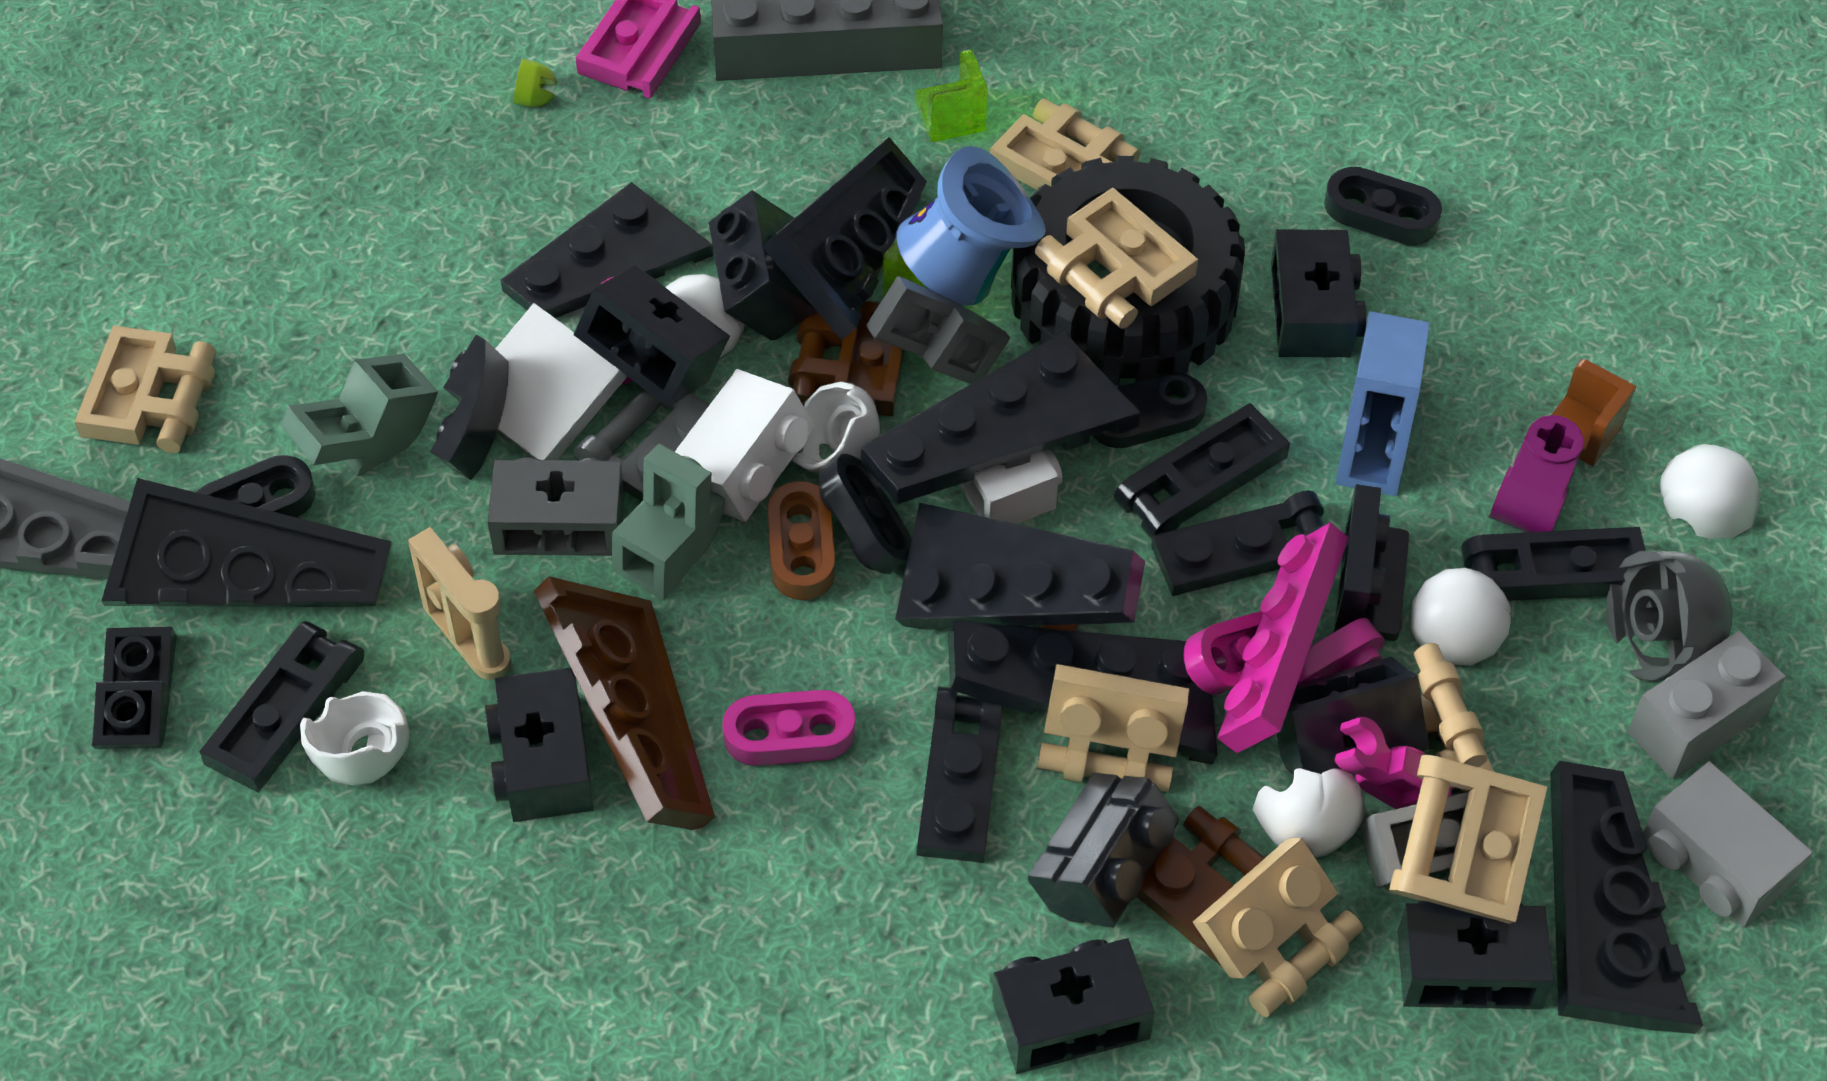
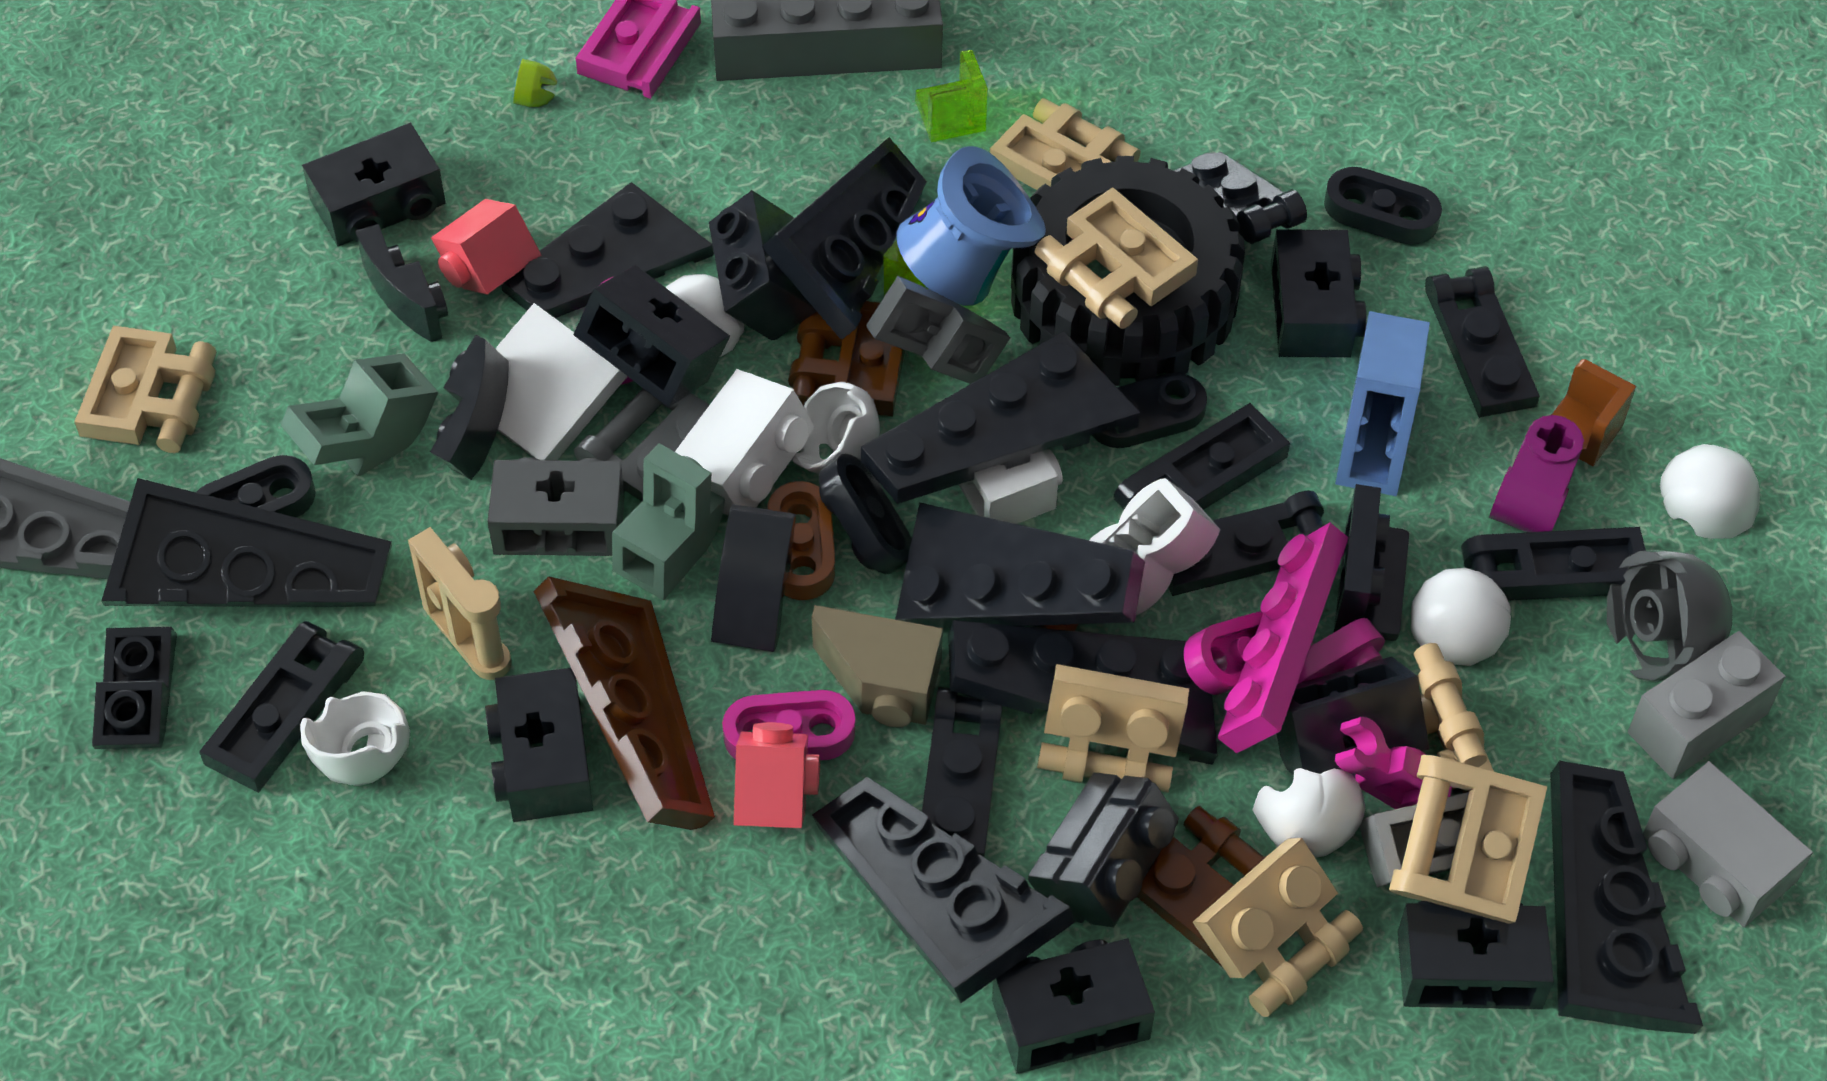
none -> black brick [302,122,446,247]
none -> black slope [356,224,448,342]
none -> coral brick [431,199,541,295]
none -> black slope [711,504,796,652]
none -> coral brick [734,722,820,828]
none -> dark tan slope [812,605,943,727]
none -> black wing [812,777,1076,1003]
none -> white brick [1089,478,1220,615]
none -> black plate [1173,152,1307,244]
none -> black plate [1425,266,1540,418]

